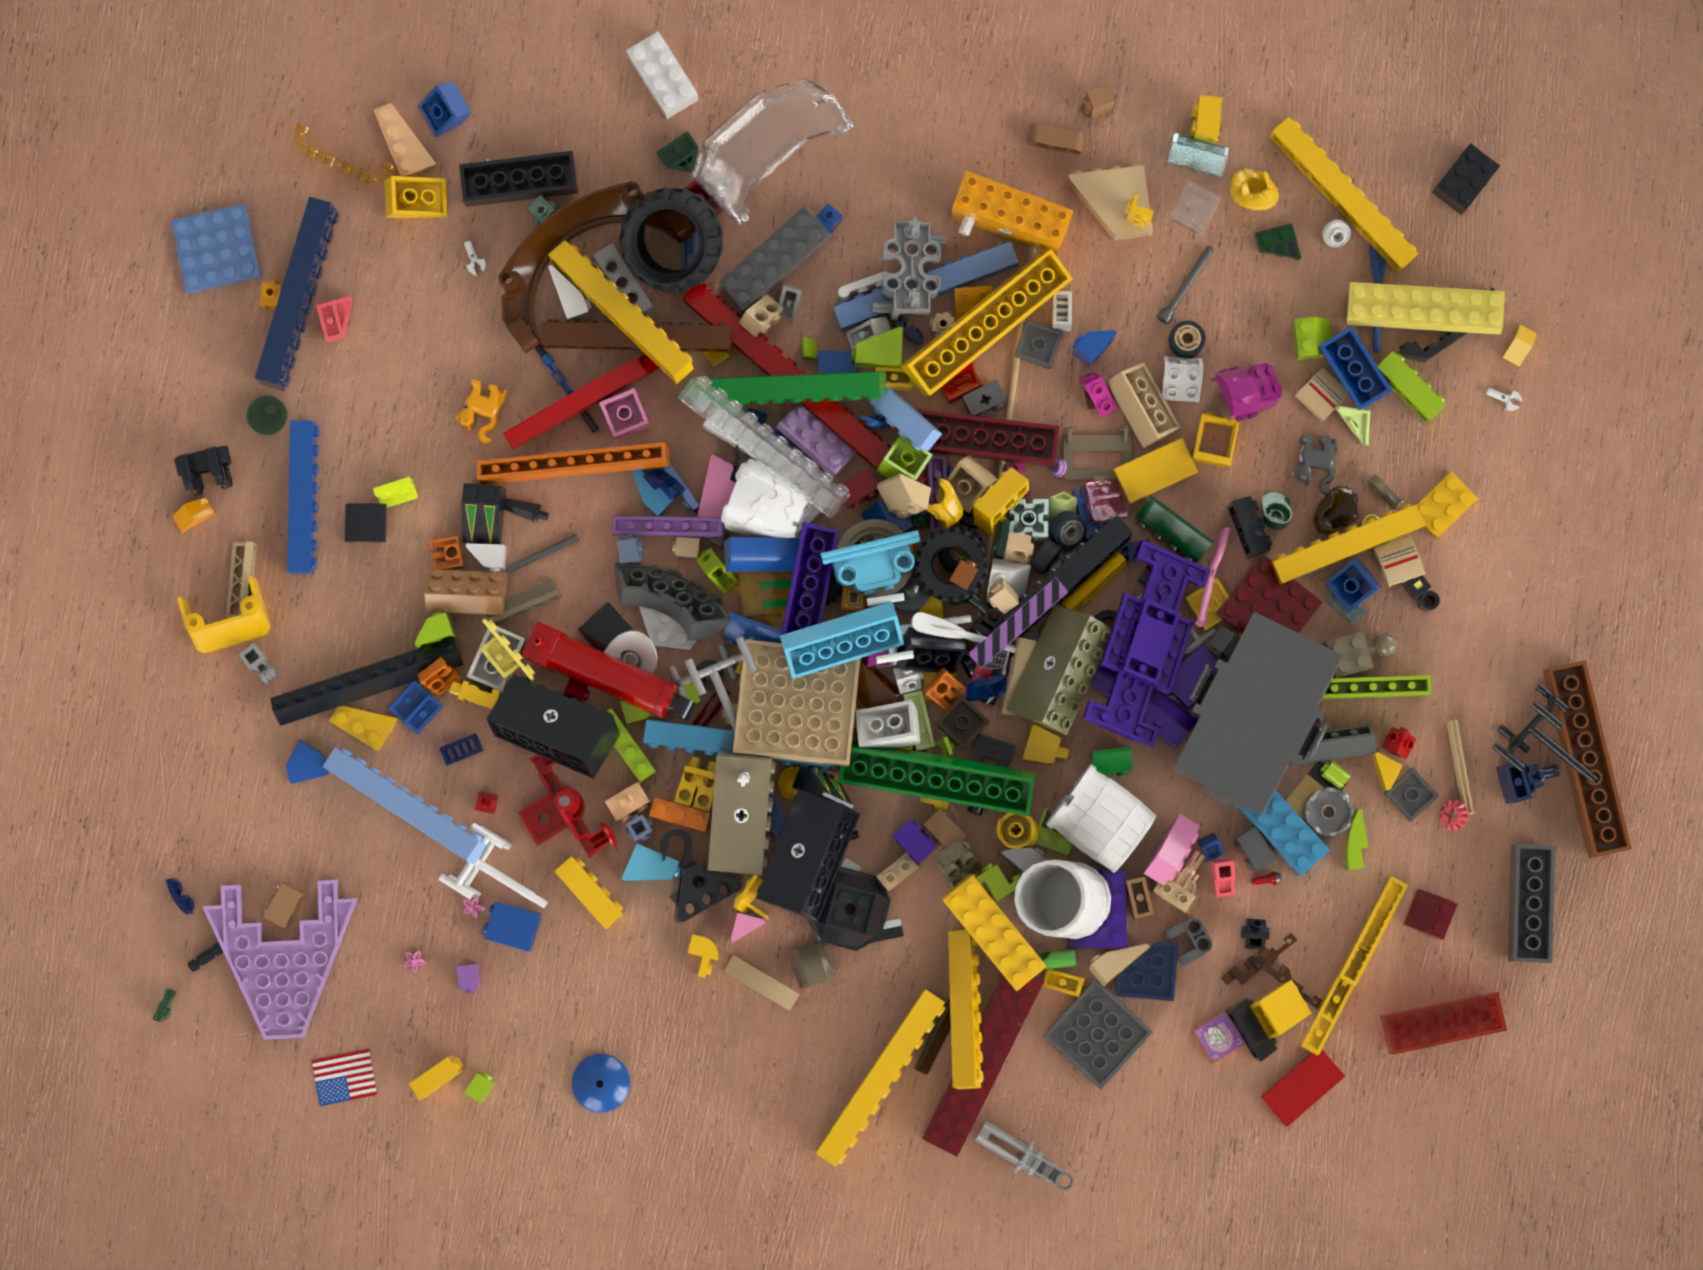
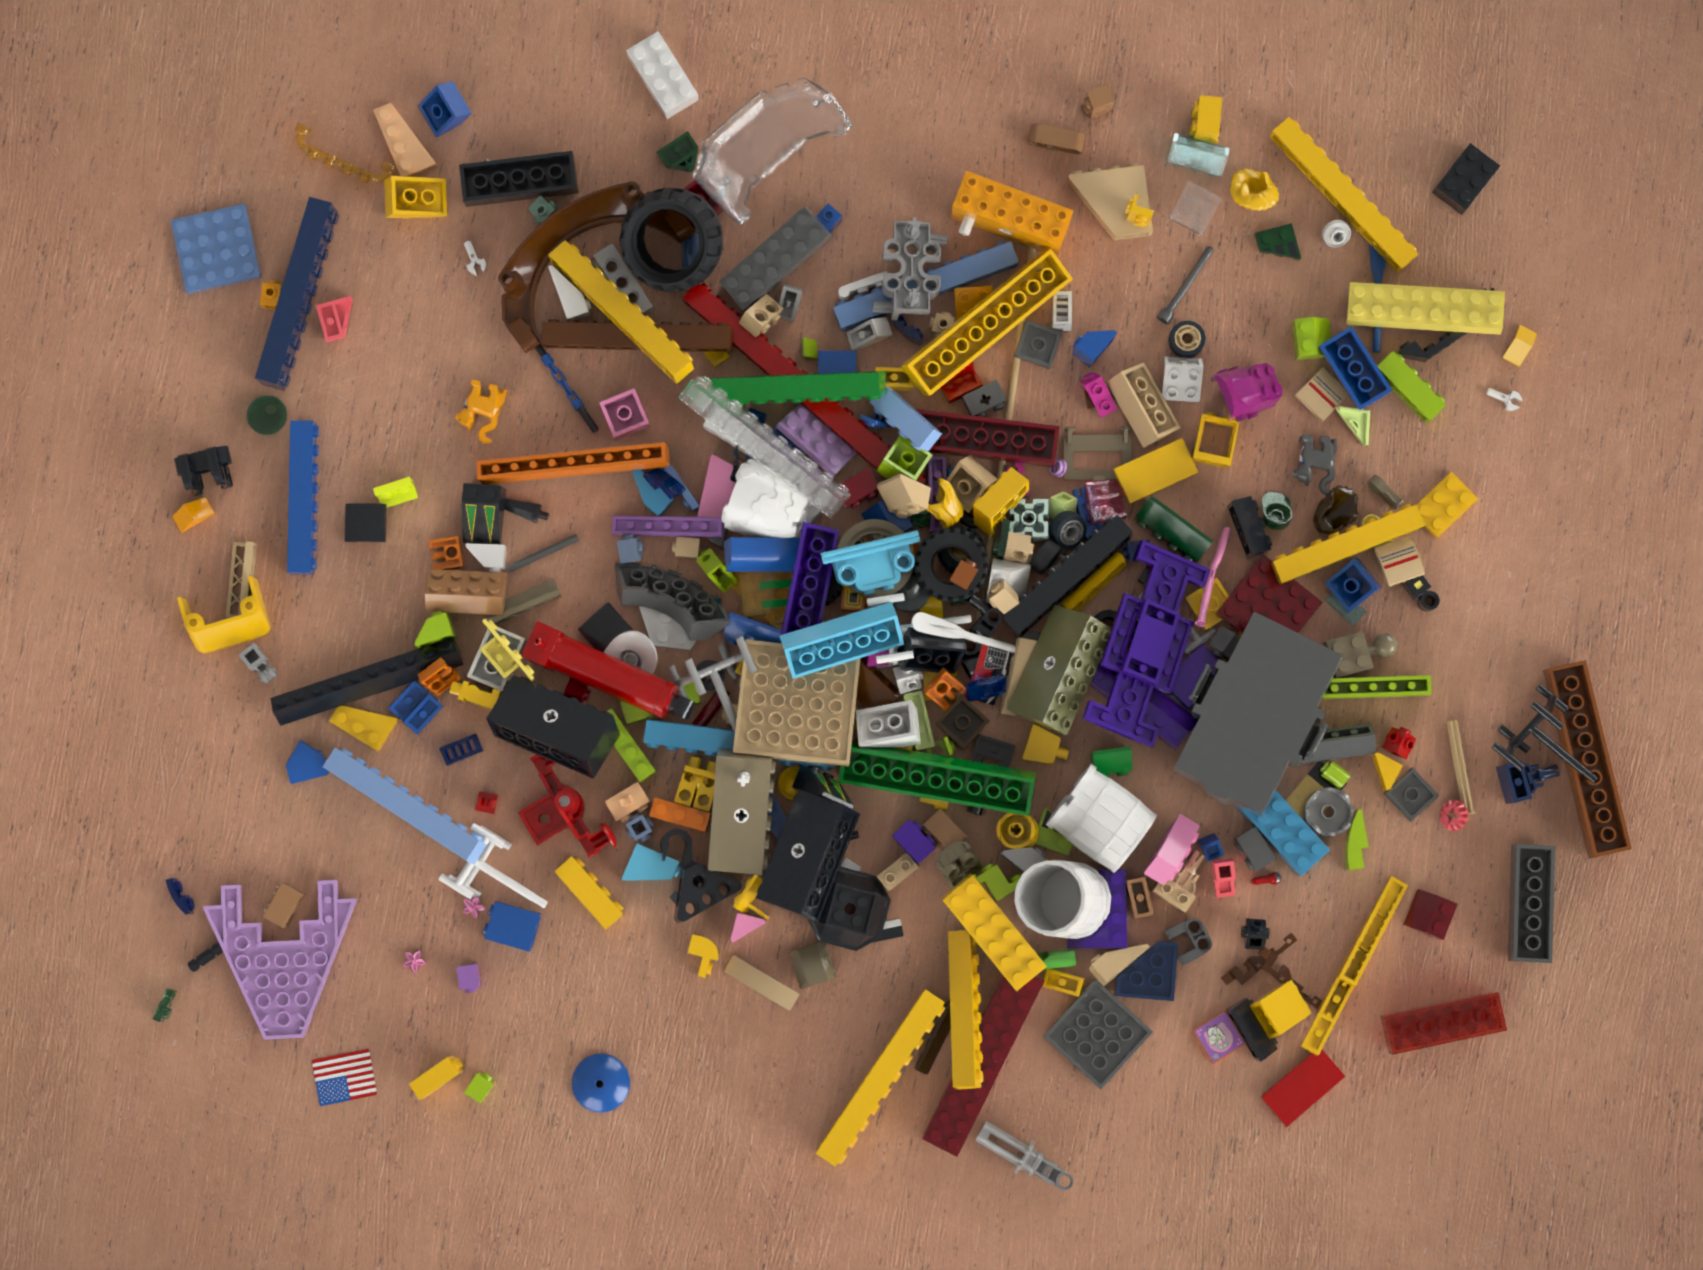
red slope [503,354,661,450] -> none
lime slope [851,327,903,369] -> none
tile [968,577,1069,669] -> none

